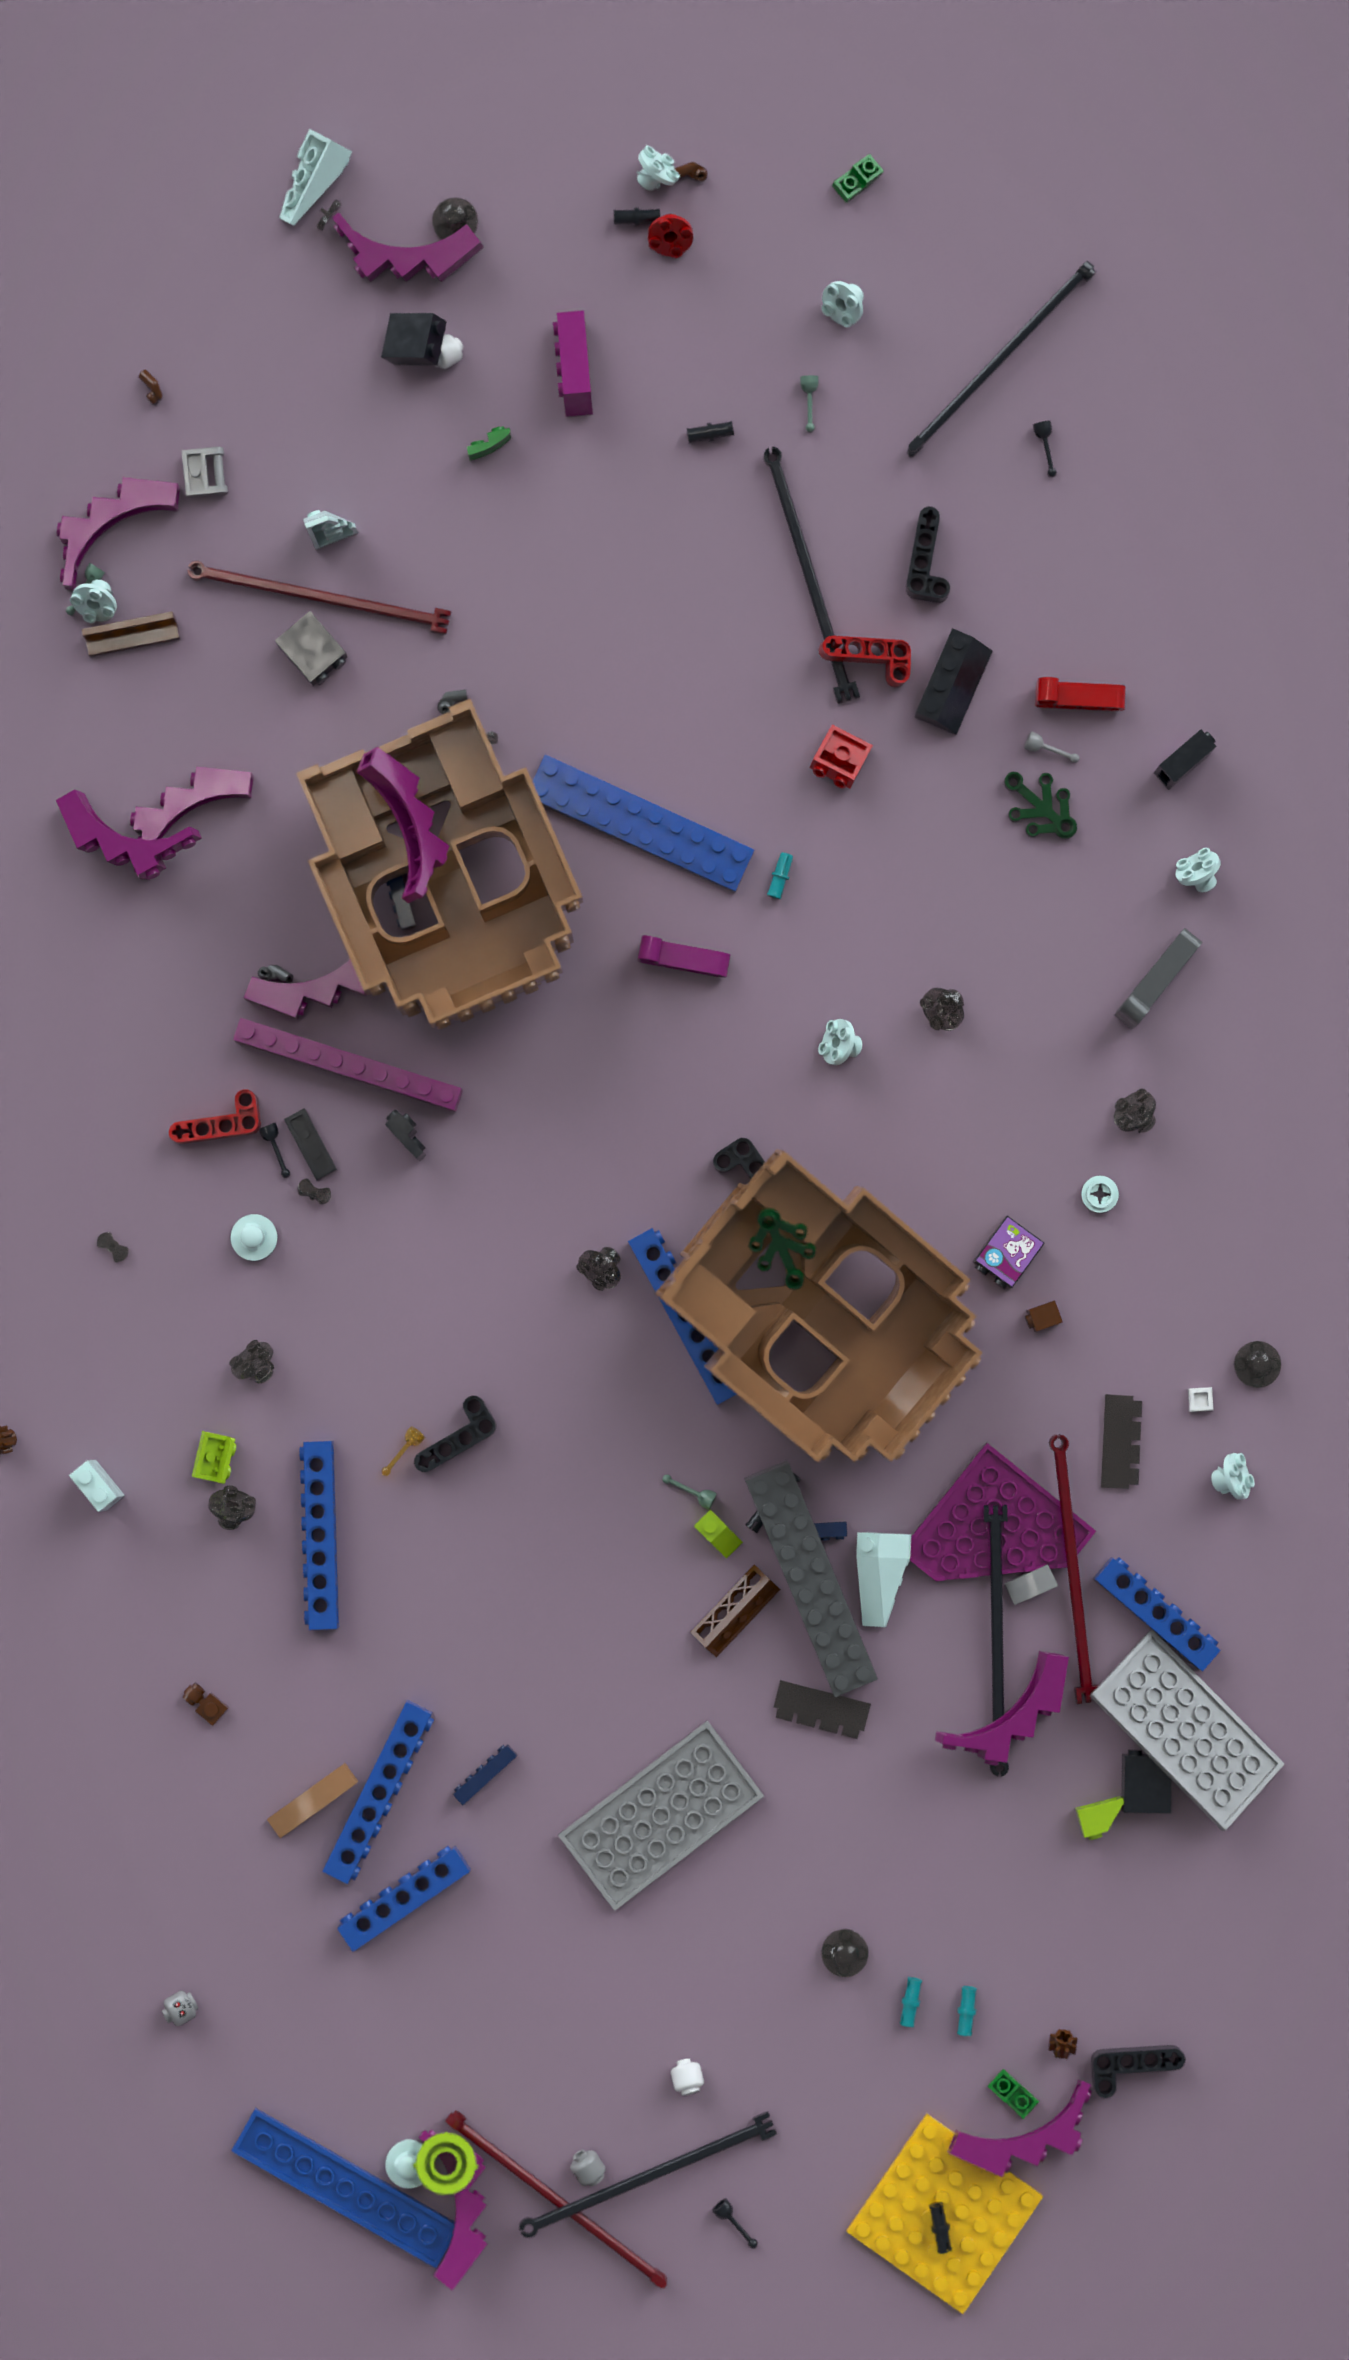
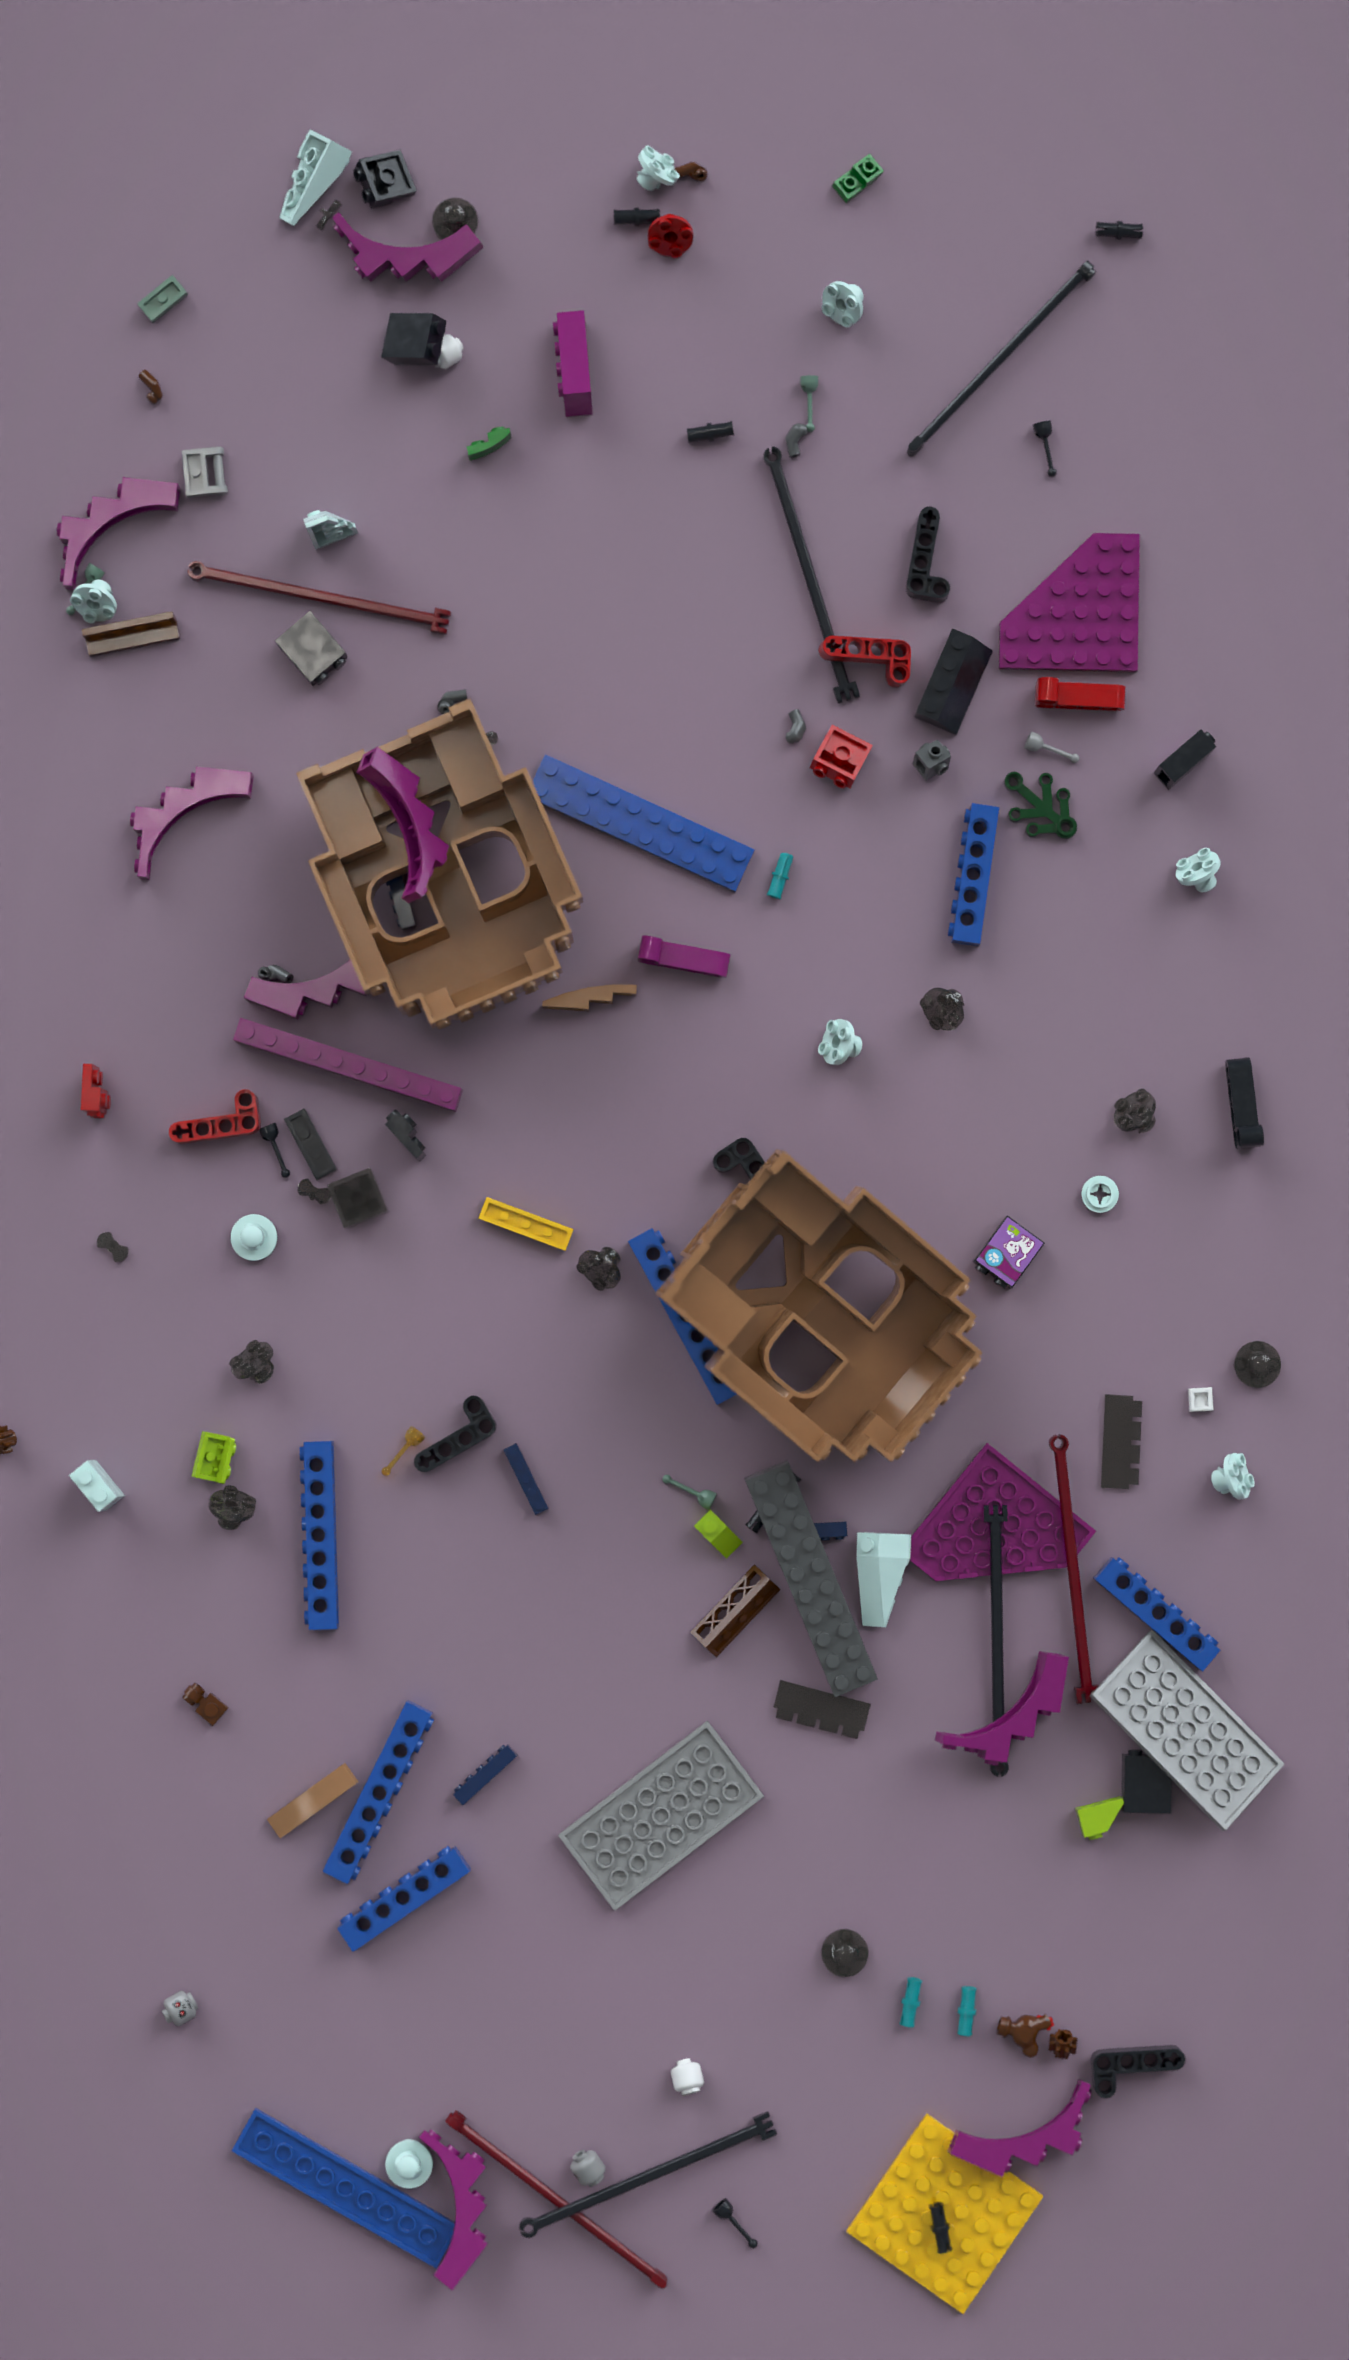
magenta arch [56,789,202,879] -> none
lime piece [412,2132,479,2194] -> none
dark green plant [749,1208,816,1290] -> none
green slope [988,2069,1040,2119] -> none
light grey slope [1004,1564,1058,1605] -> none
reddish brown brick [1025,1300,1063,1332] -> none
dark grey beam [1114,928,1203,1029] -> none
none -> red plate [81,1063,111,1118]
none -> sand green plate [137,275,188,323]
none -> clear smoke brick [327,1168,389,1229]
none -> black plate [353,150,417,209]
none -> yellow plate [478,1197,574,1251]
none -> dark blue piece [503,1443,549,1515]
none -> medium nougat slope [542,984,637,1012]
none -> dark grey arm [785,423,808,458]
none -> dark grey arm [786,709,806,744]
none -> dark grey brick [913,739,951,781]
none -> blue brick [948,803,999,946]
none -> reddish brown animal [996,2014,1054,2058]
none -> magenta plate [999,533,1140,672]
none -> black pin [1095,221,1143,240]
none -> black beam [1225,1057,1264,1149]

